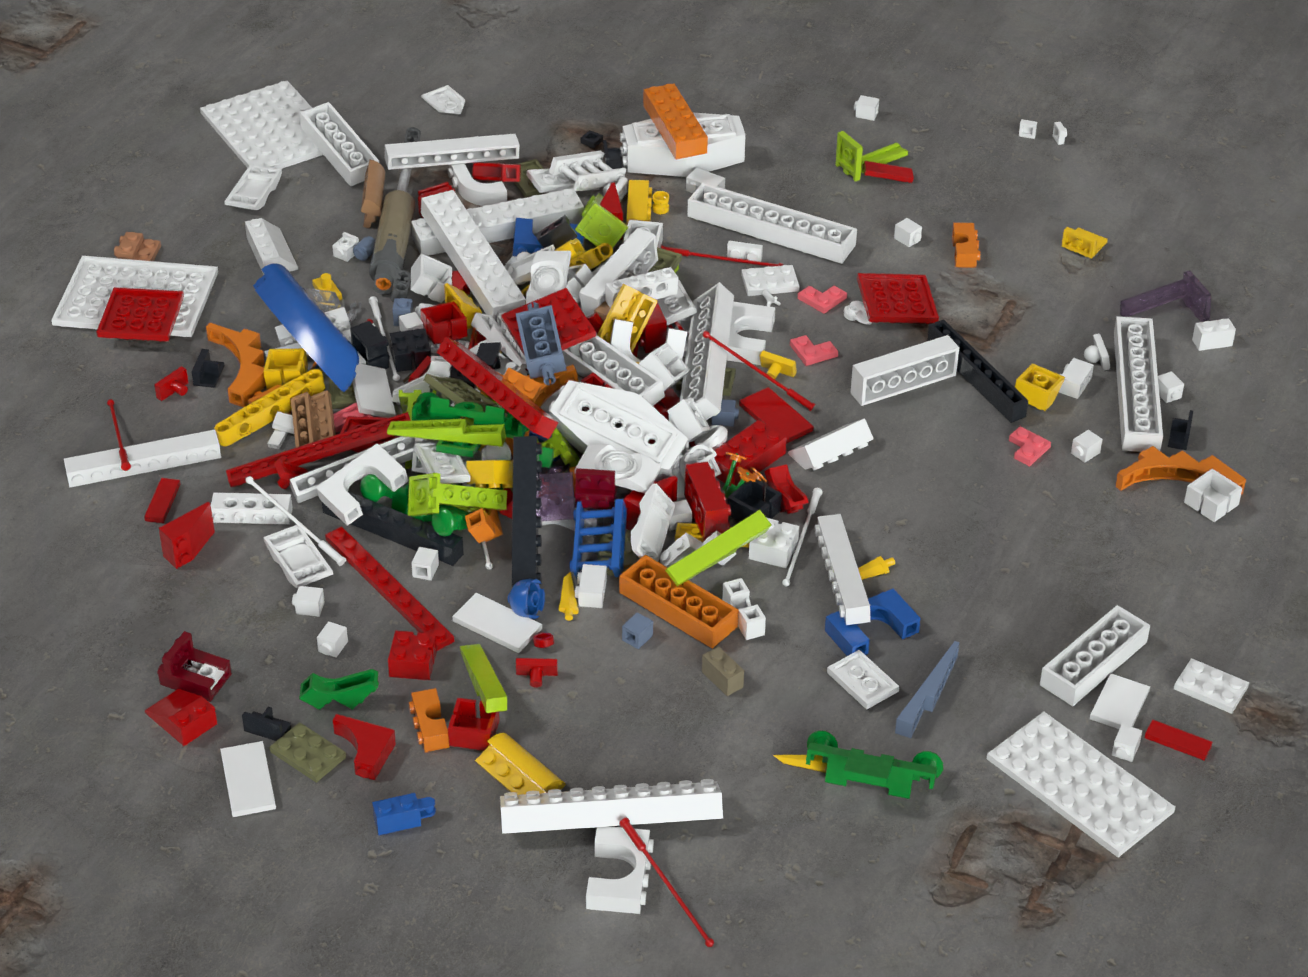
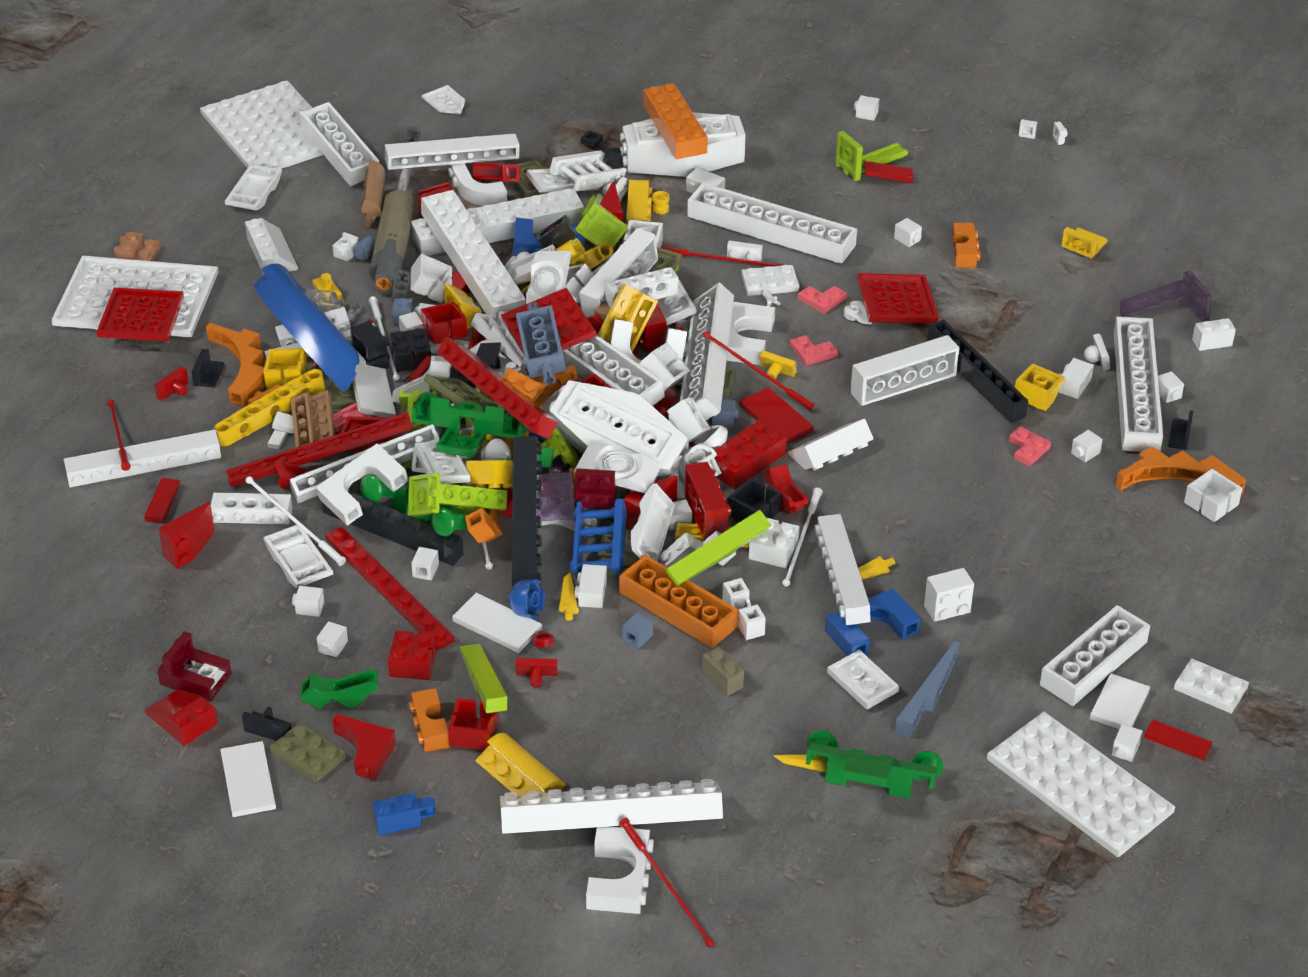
lime slope [387,419,506,447] -> none
plant [722,452,767,499] -> none
none -> white brick [924,568,974,622]

